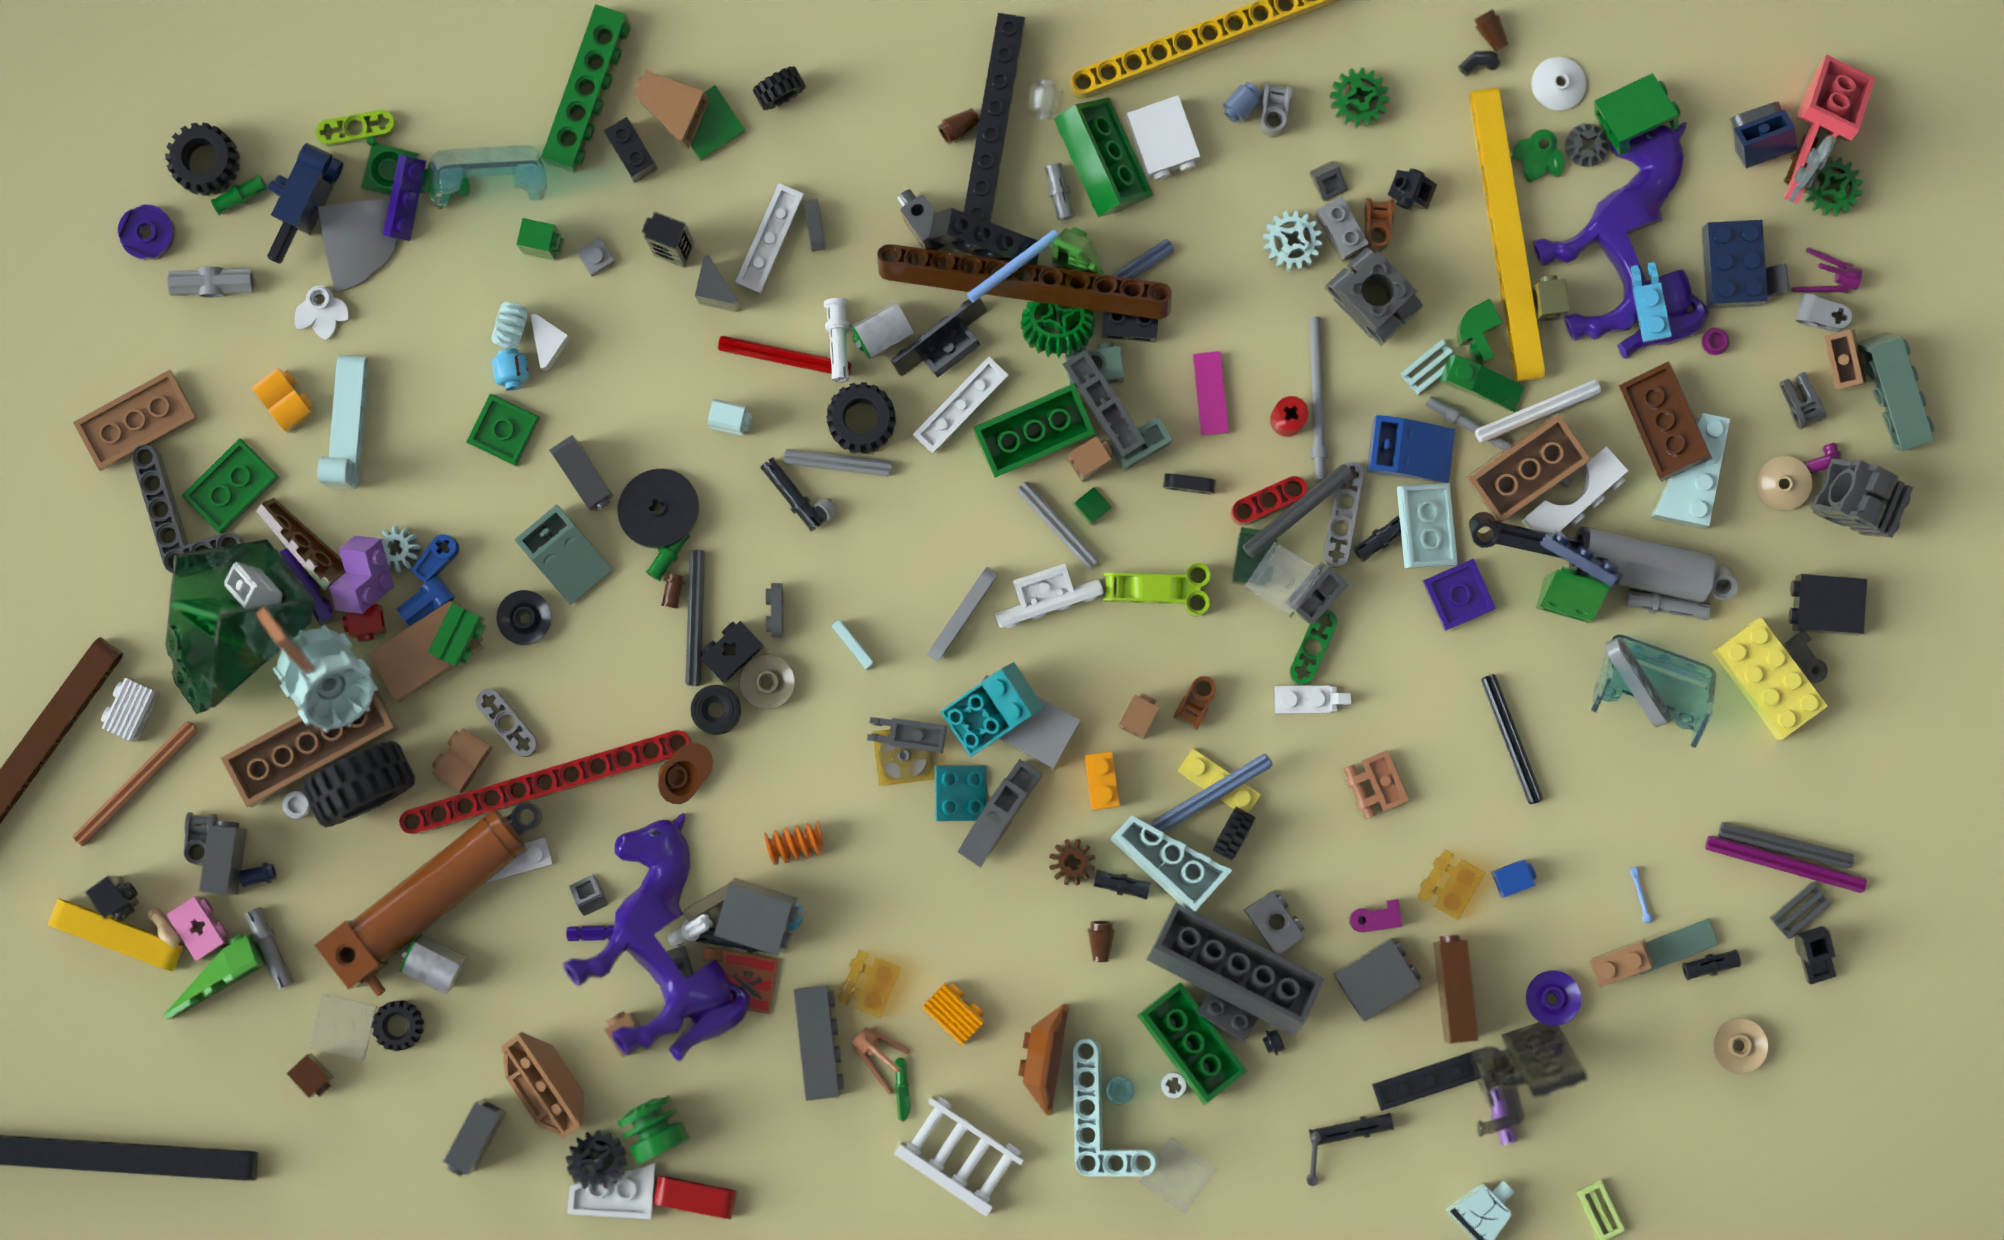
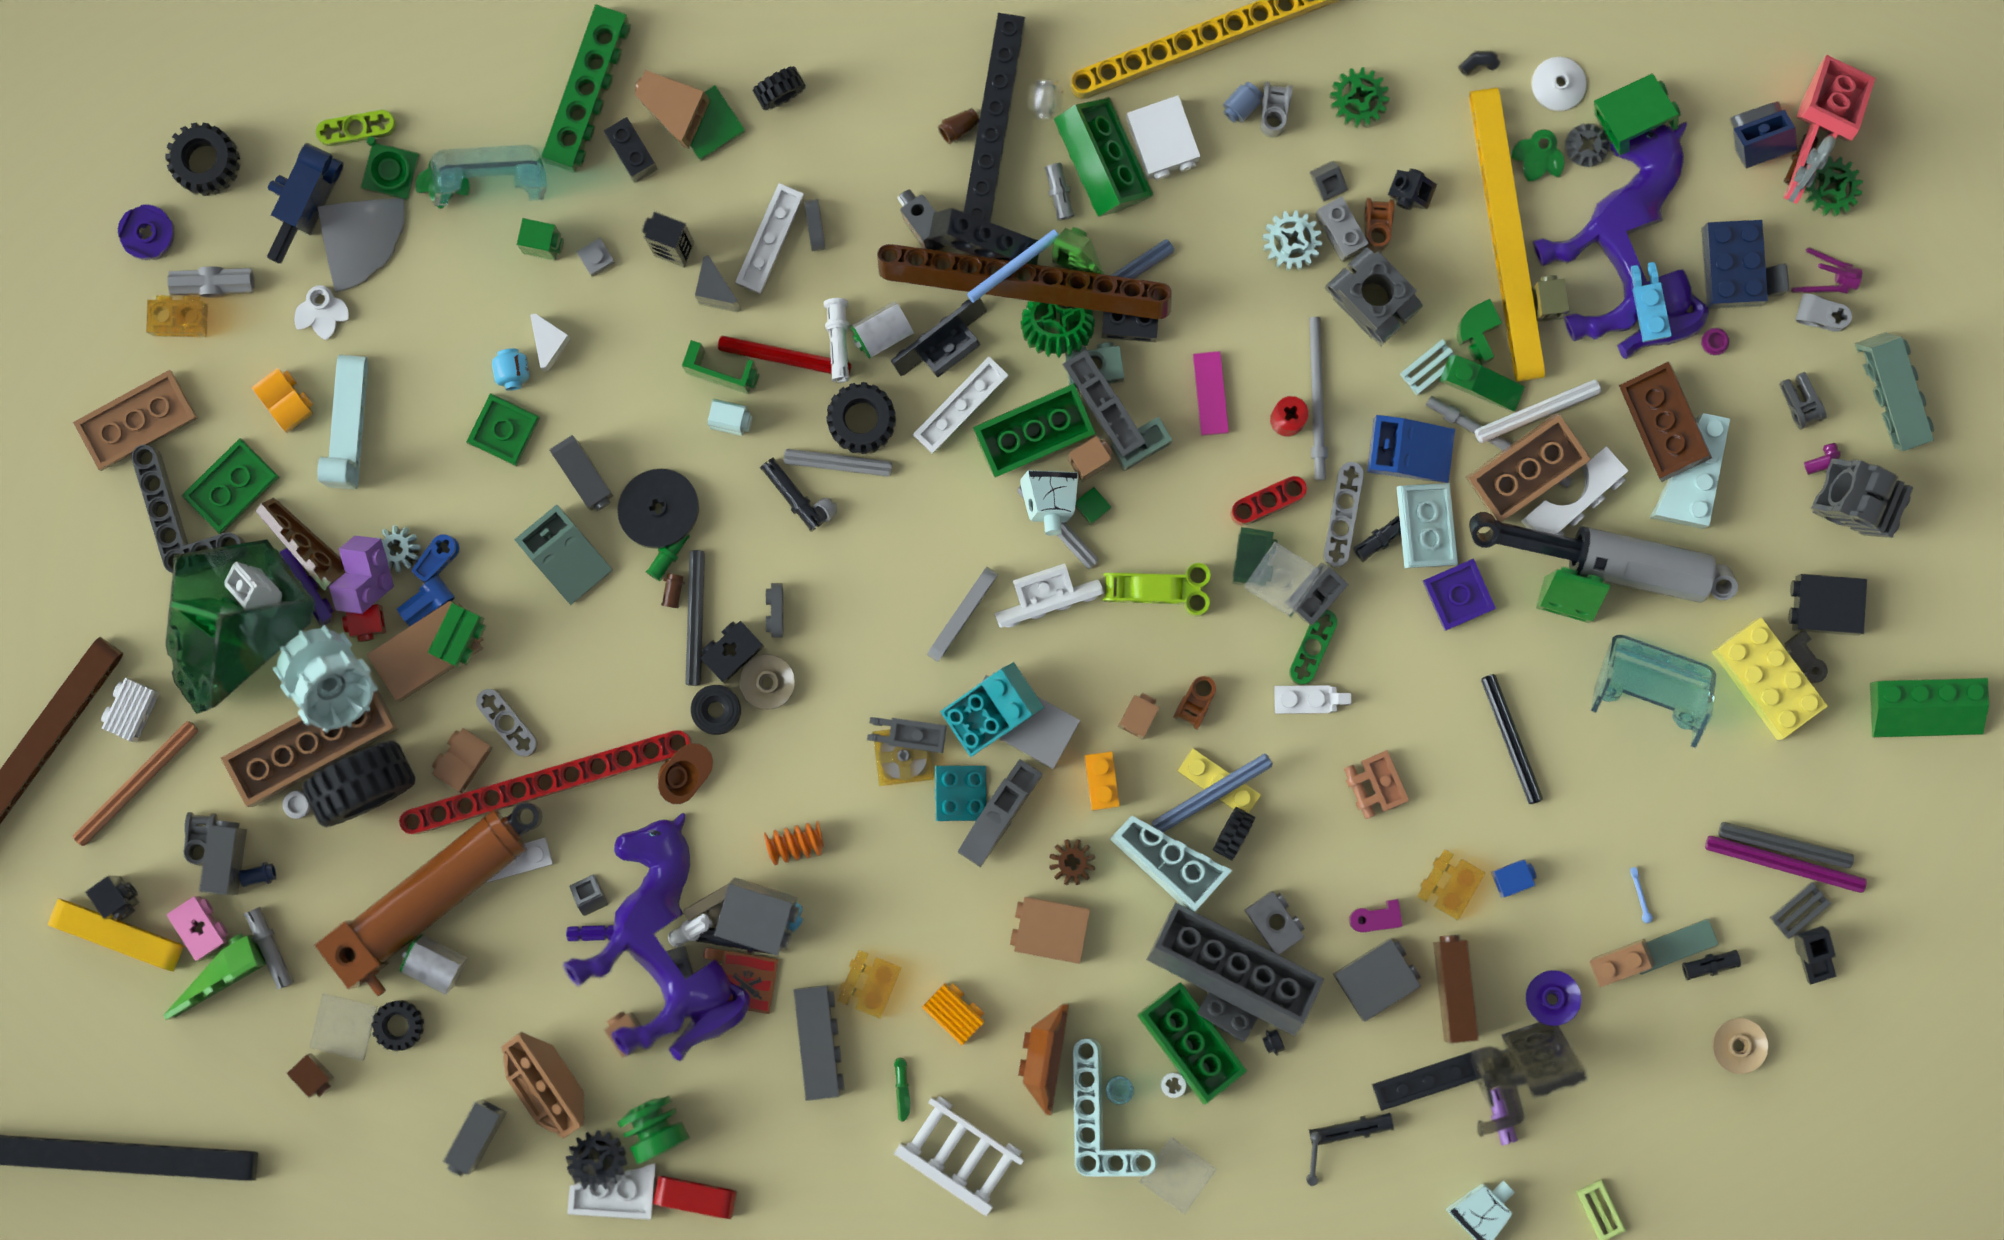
tan piece [148,908,180,947] -> none
green pin [211,175,268,215] -> none
nougat tile [256,607,315,674] -> none
dark purple plate [383,155,426,241] -> none
light aqua gear [492,301,528,348] -> none
black dish [496,590,552,645] -> none
light aqua tile [832,620,874,670] -> none
nougat plant [852,1027,910,1094] -> none
reddish brown cone [1088,921,1115,962] -> none
black pin [1093,869,1151,900] -> none
black beam [1163,473,1216,495] -> none
dark grey axle [1243,464,1353,558] -> none
reddish brown cone [1474,9,1509,52] -> none
dark blue plate [1540,532,1623,587] -> none
light grey beam [1606,637,1671,727] -> none
light grey pin [1625,589,1711,620] -> none
tan dish [1757,456,1812,511] -> none
medium nougat brick [1824,329,1867,390] -> none
none -> clear yellow brick [146,295,208,337]
none -> green panel [682,340,759,394]
none -> medium nougat brick [1010,897,1090,964]
none -> light aqua torso [1020,470,1078,536]
none -> green slope [1870,678,1989,738]

